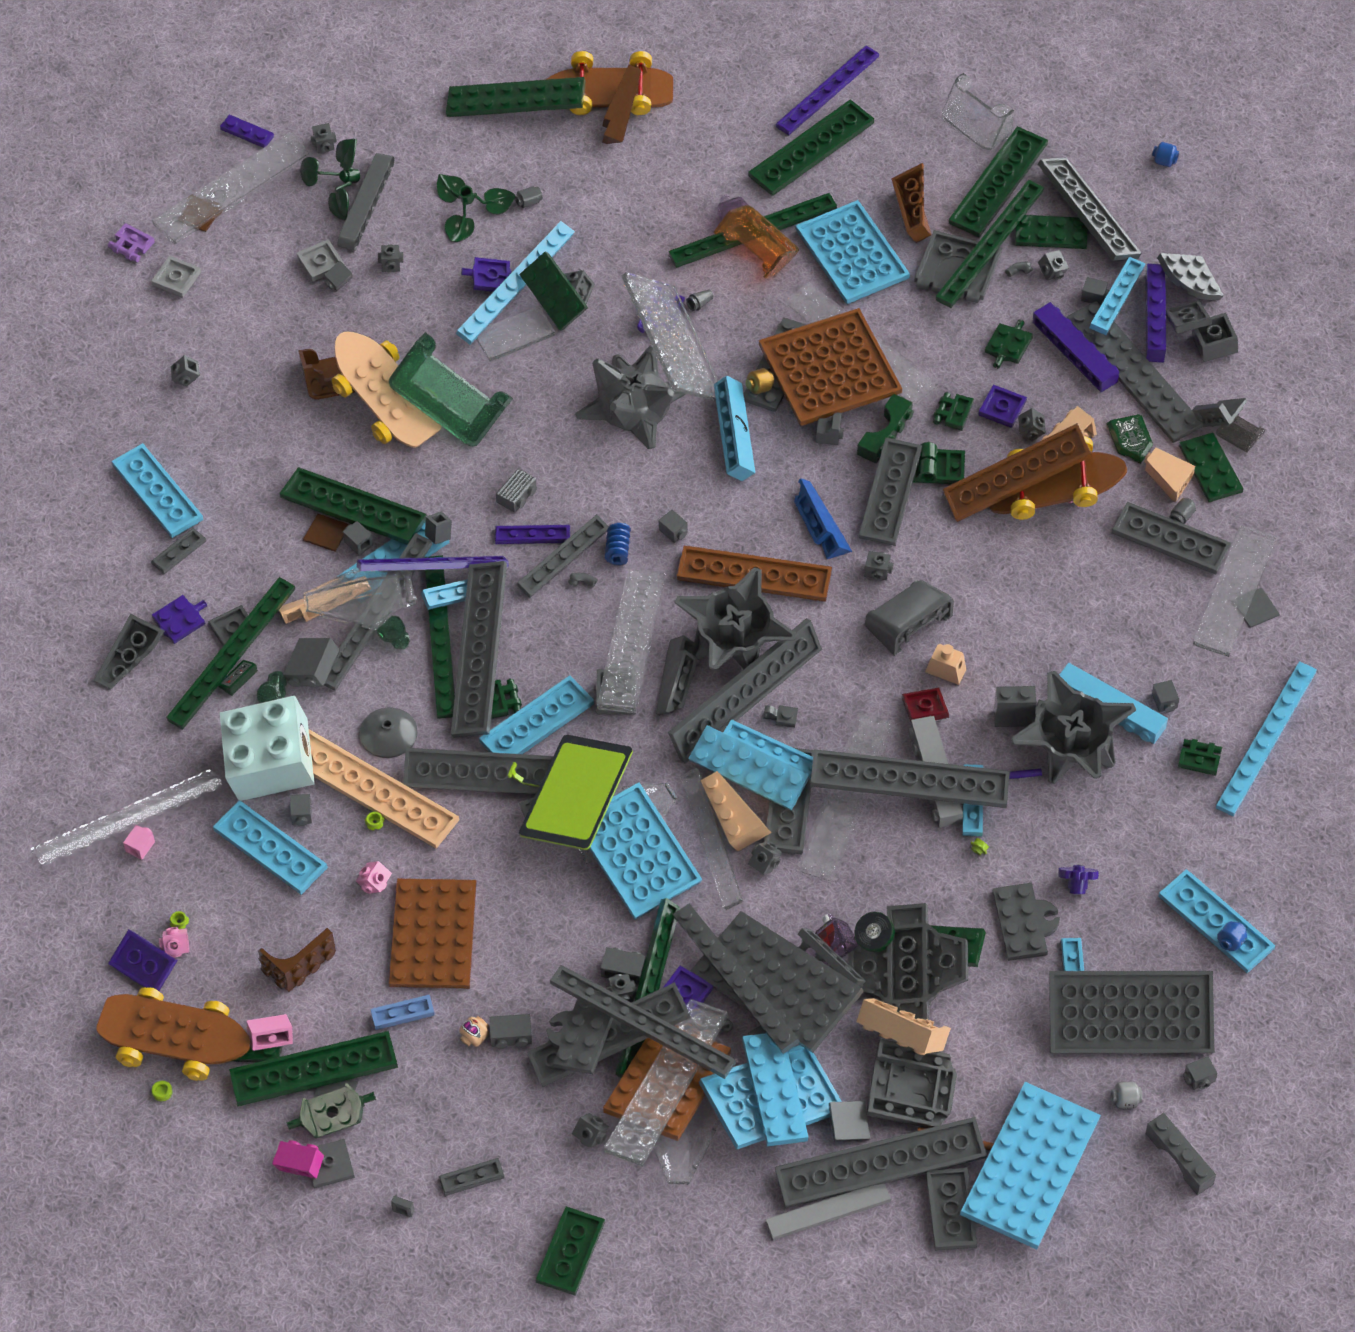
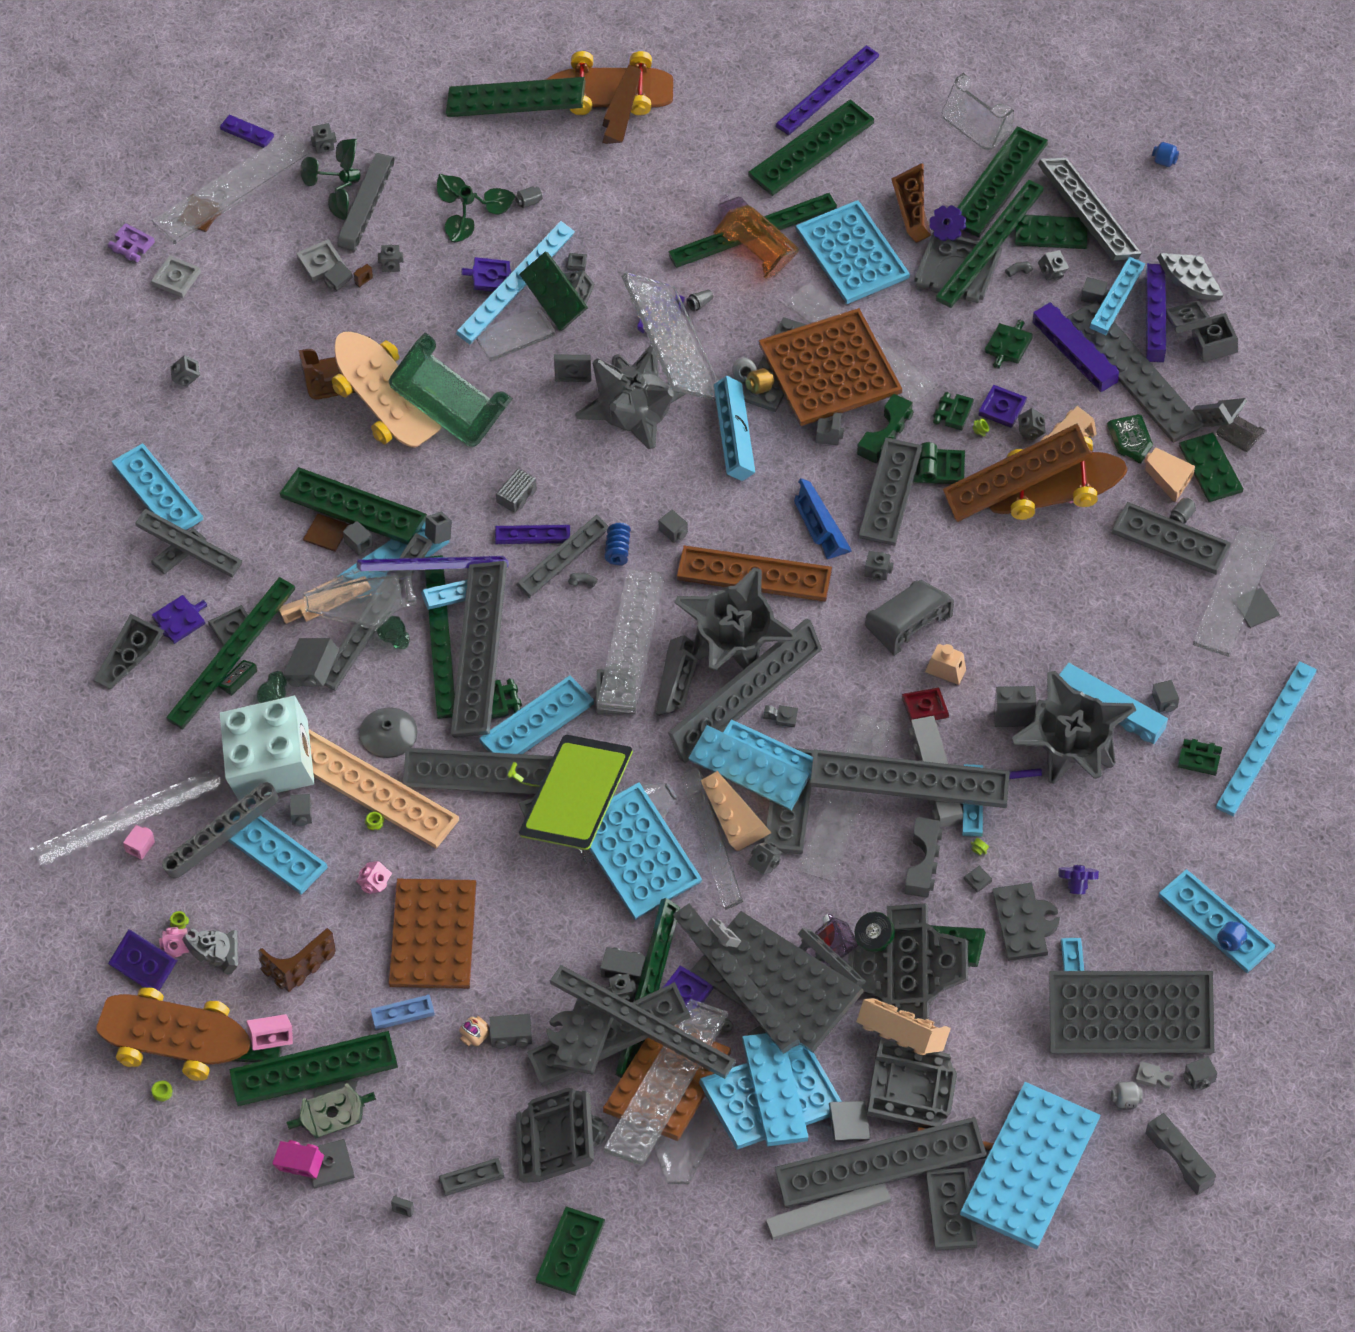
none -> dark grey plate [135,509,242,578]
none -> dark grey beam [162,782,278,878]
none -> dark grey piece [182,928,238,974]
none -> reddish brown plate [353,264,373,287]
none -> dark grey wedge [516,1088,594,1183]
none -> dark grey plate [554,354,592,382]
none -> dark grey tile [567,253,587,271]
none -> light grey plate [707,918,741,947]
none -> light grey head [732,357,757,382]
none -> dark grey arch [905,817,943,897]
none -> dark purple plant [929,205,966,241]
none -> dark grey plate [964,865,992,893]
none -> lime plate [973,419,989,436]
none -> light grey plate [1135,1062,1174,1088]

